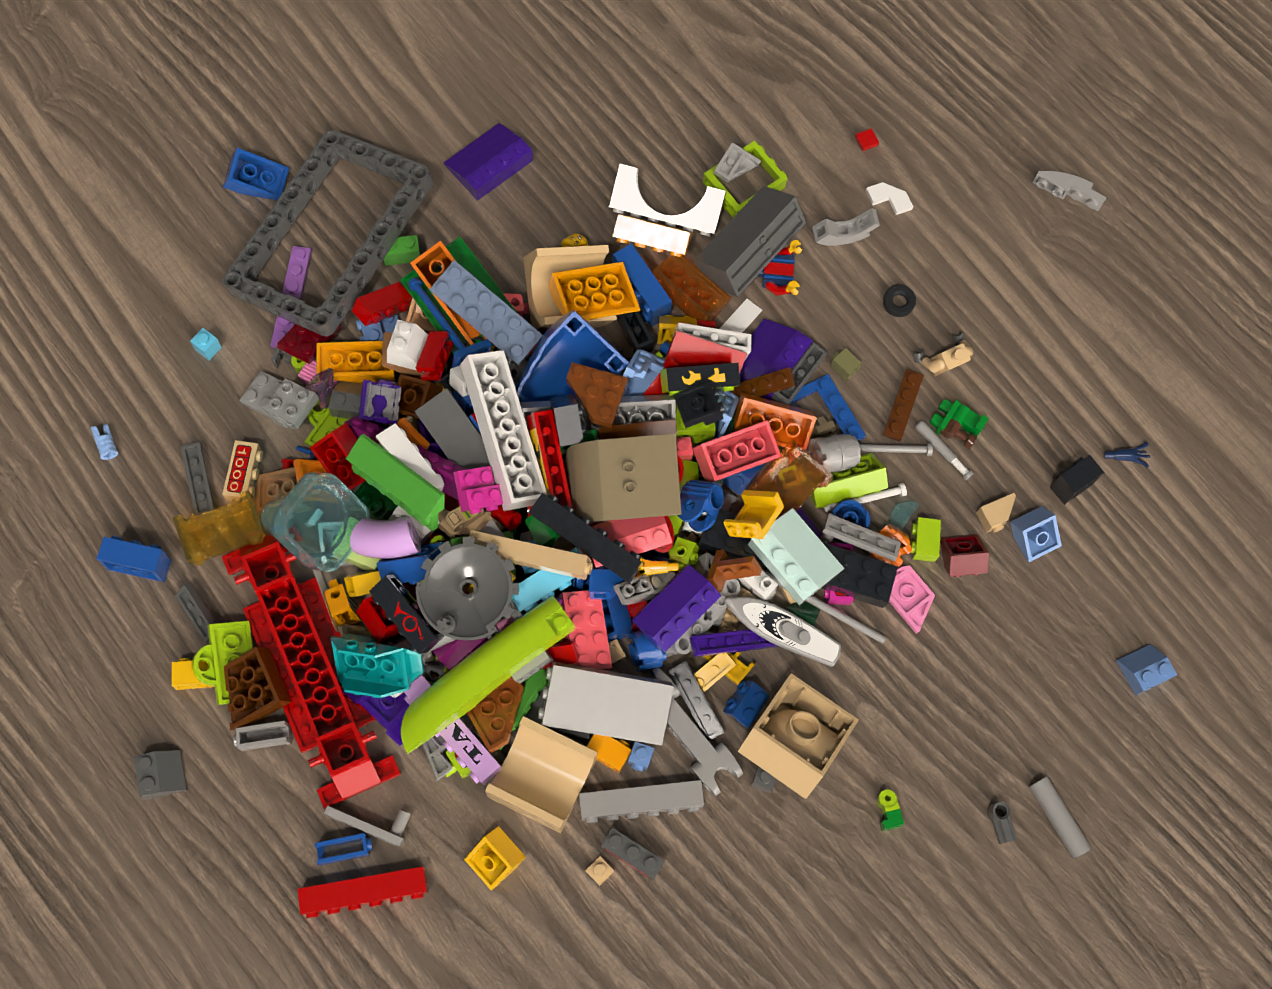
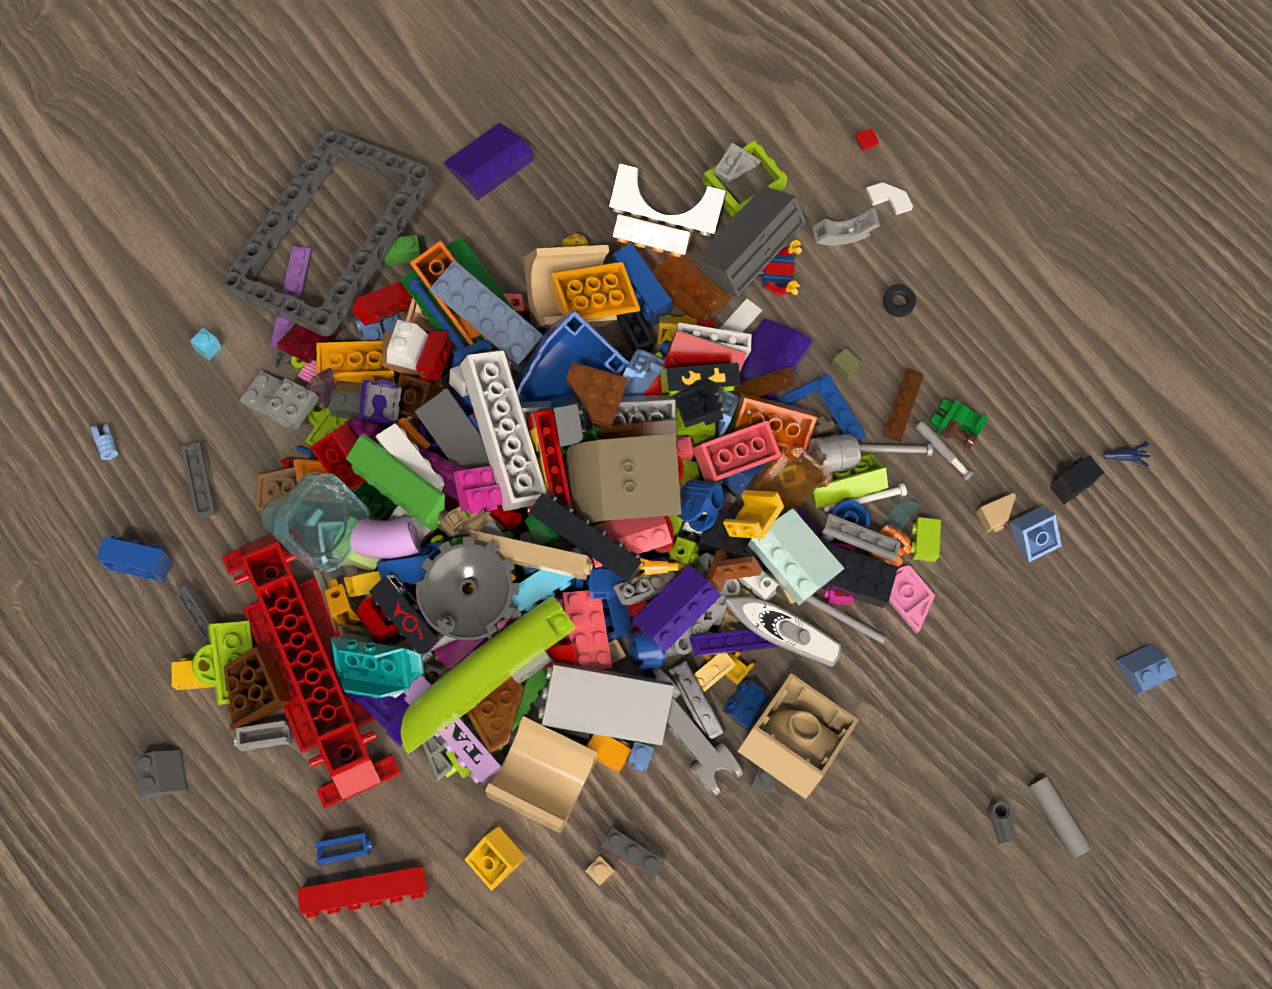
clear yellow windscreen [173,490,266,566] -> none
tan brick [222,440,263,504] -> none
blue slope [223,148,289,201] -> none
light grey piece [324,806,411,848] -> none
light grey brick [579,780,704,823] -> none
dark grey brick [772,342,828,405] -> none
clear green brick [787,602,821,627] -> none
leg [876,789,904,831] -> none
tan torso [913,331,973,376] -> none
dark red slope [940,534,989,577] -> none
light grey slope [1032,171,1107,211] -> none

